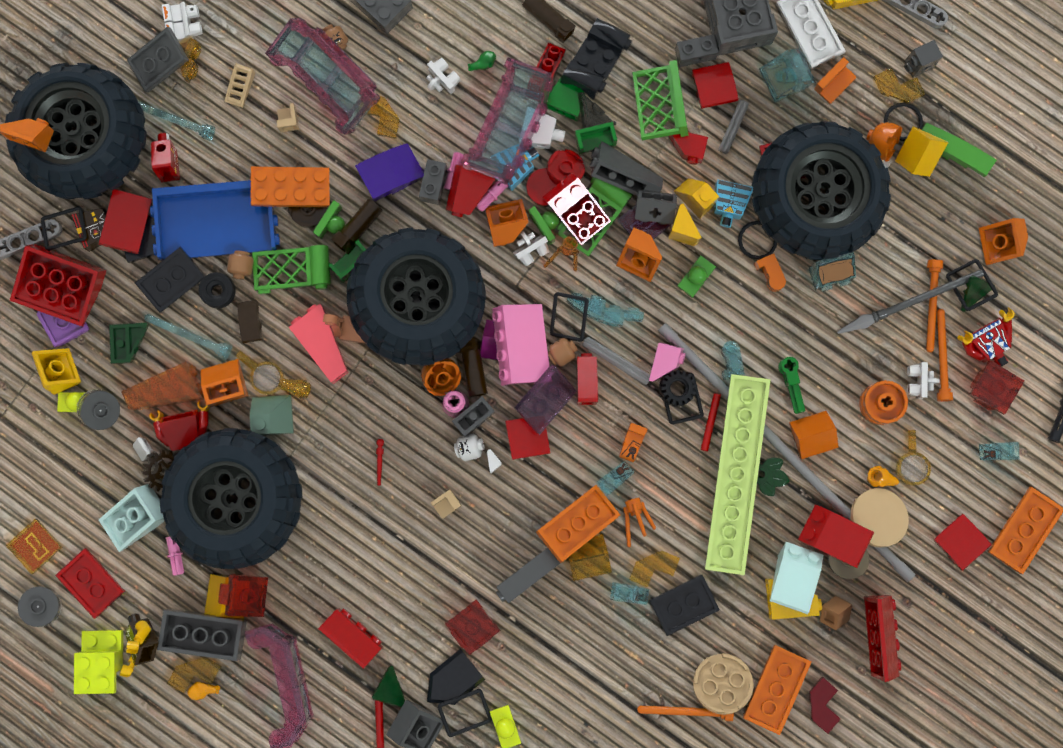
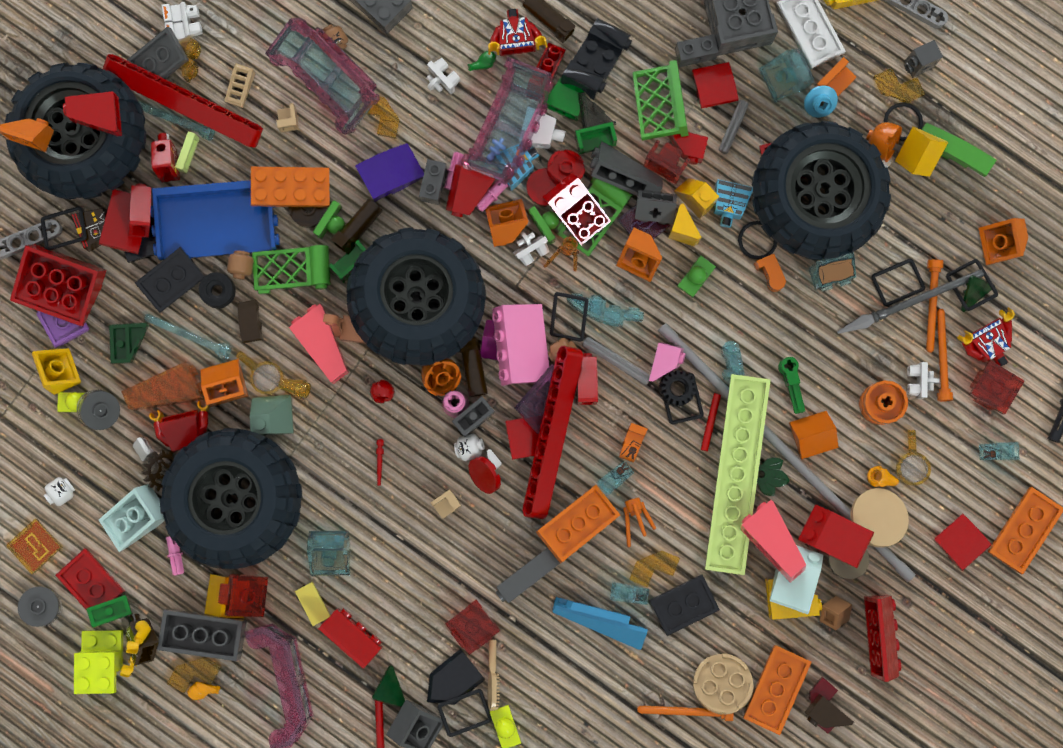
clear yellow slope [568,534,612,581] -> none
none -> white head [43,477,75,506]
none -> red slope [63,91,122,136]
none -> green panel [86,595,133,628]
none -> red beam [103,54,263,148]
none -> red slope [128,184,151,237]
none -> yellowish green tile [175,131,199,174]
none -> light yellow tile [295,582,330,626]
none -> clear light blue slope [307,531,350,576]
none -> red piece [370,380,395,403]
none -> red tile [468,456,501,494]
none -> medium blue hair [487,137,506,161]
none -> torso [488,9,548,56]
none -> tan piece [488,640,500,711]
none -> red beam [522,346,583,519]
none -> dark azure wedge [552,597,648,650]
none -> clear red panel [643,140,690,185]
none -> coral slope [741,500,806,583]
none -> medium azure piece [804,85,838,118]
none -> dark brown slope [804,694,854,728]
none -> black piece [871,259,926,306]

